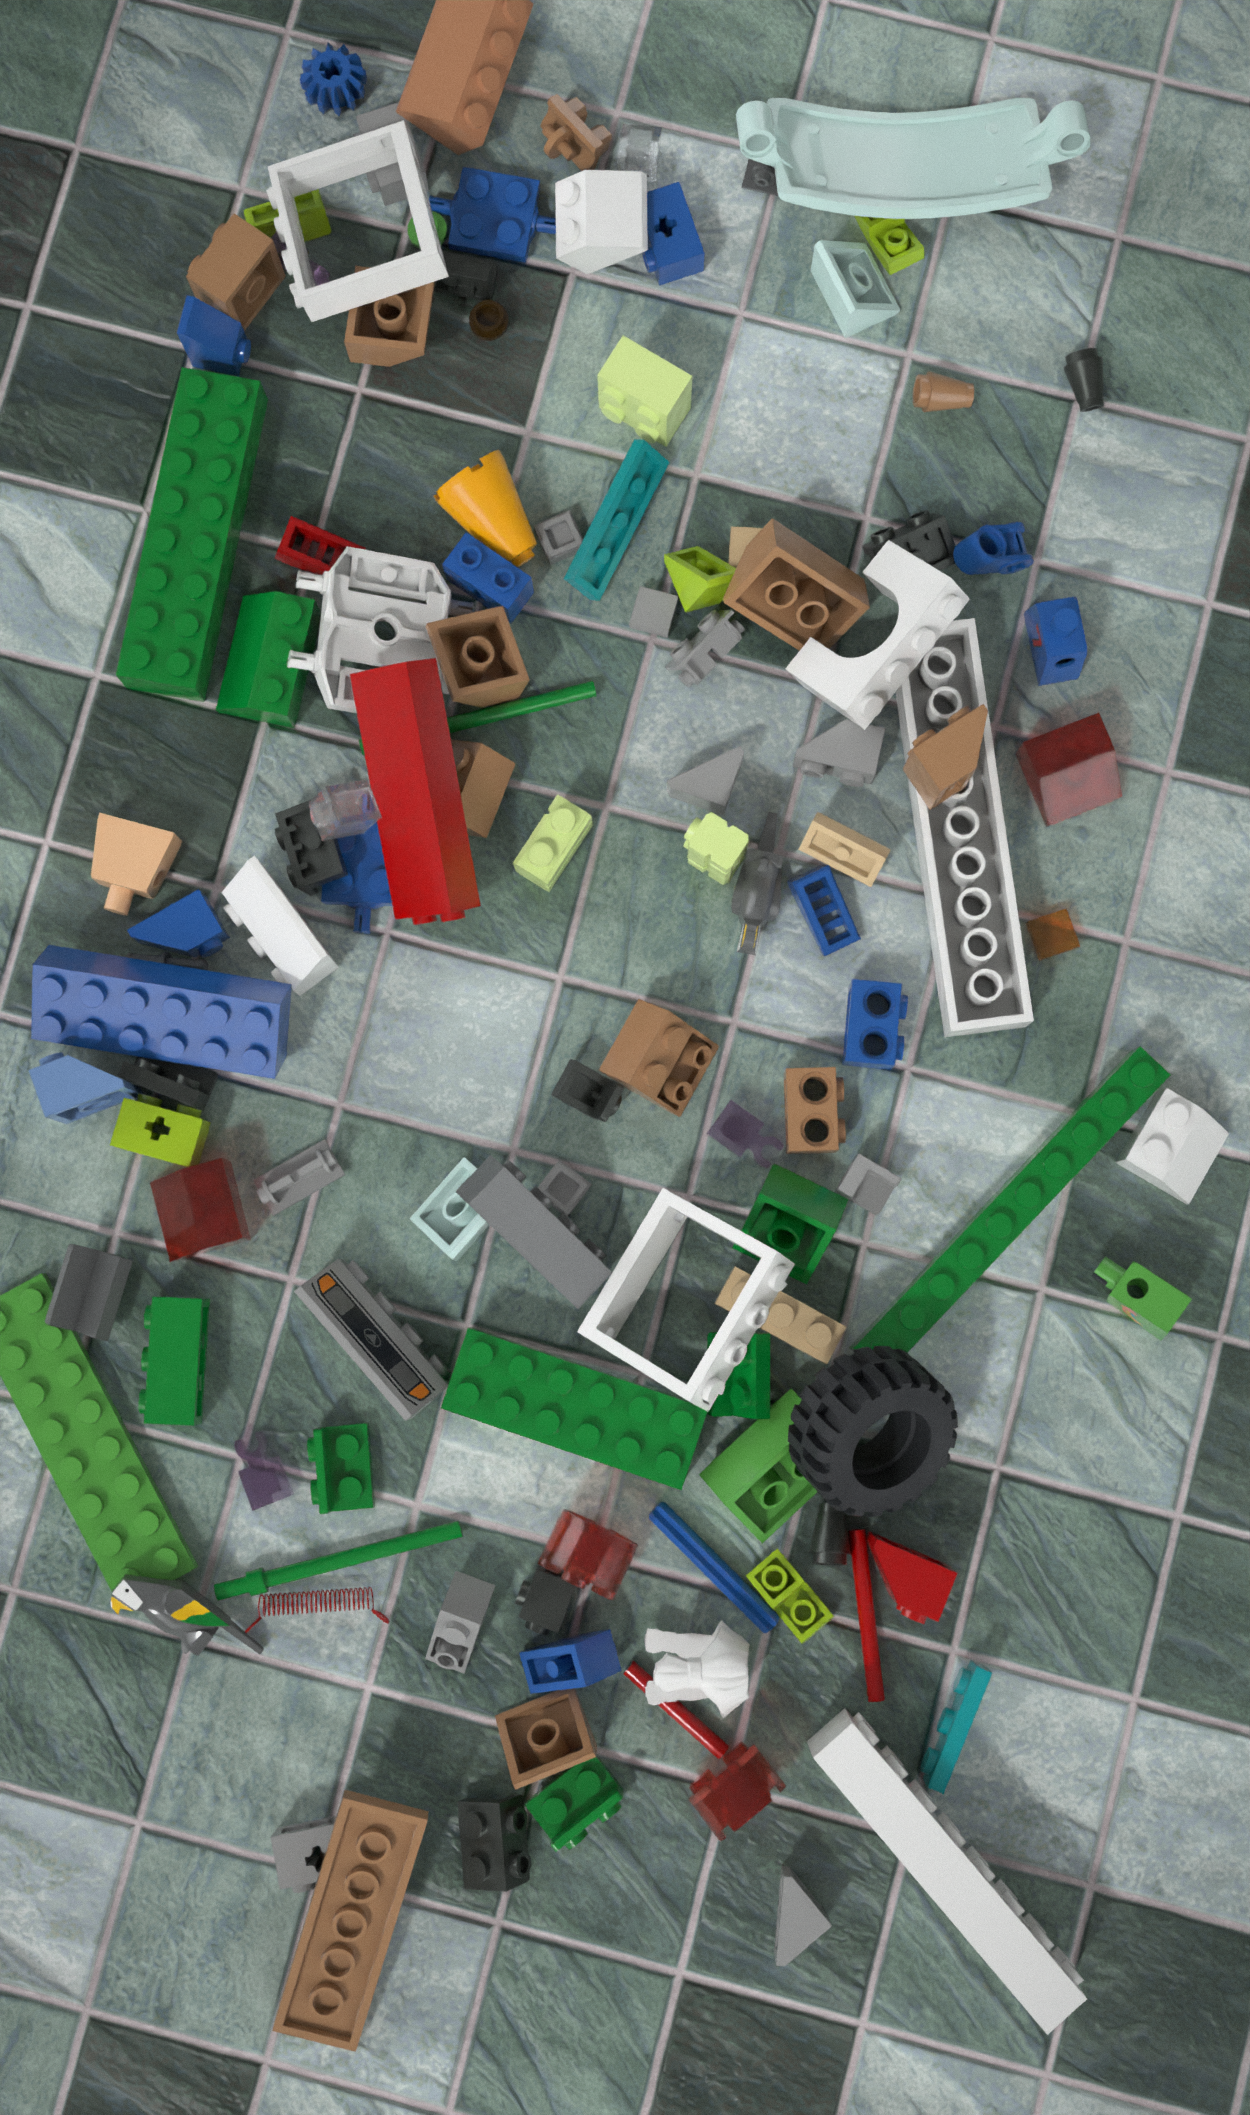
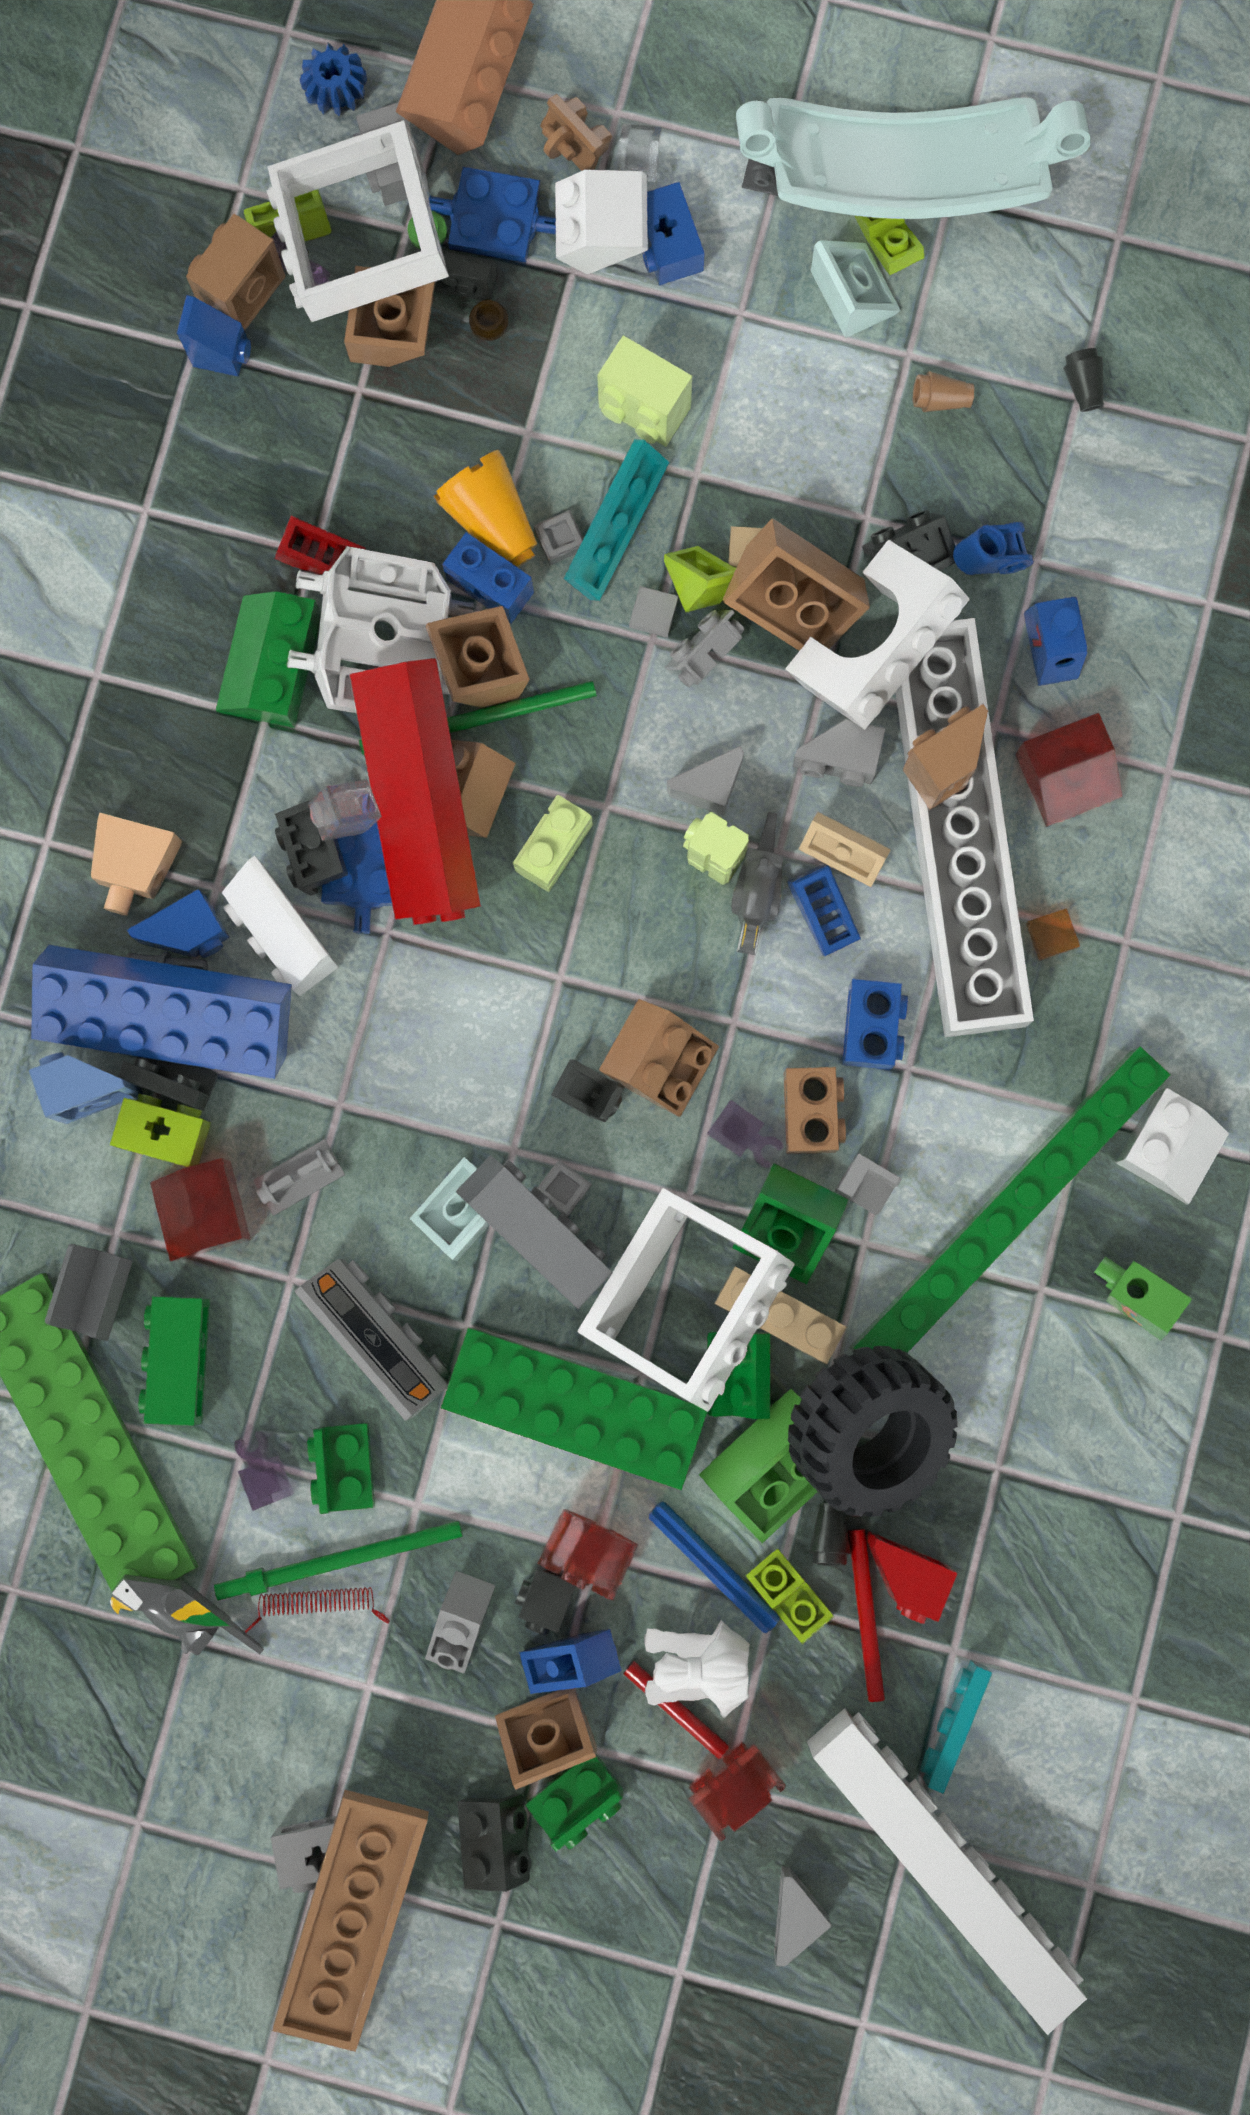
green brick [116,367,268,702] -> none

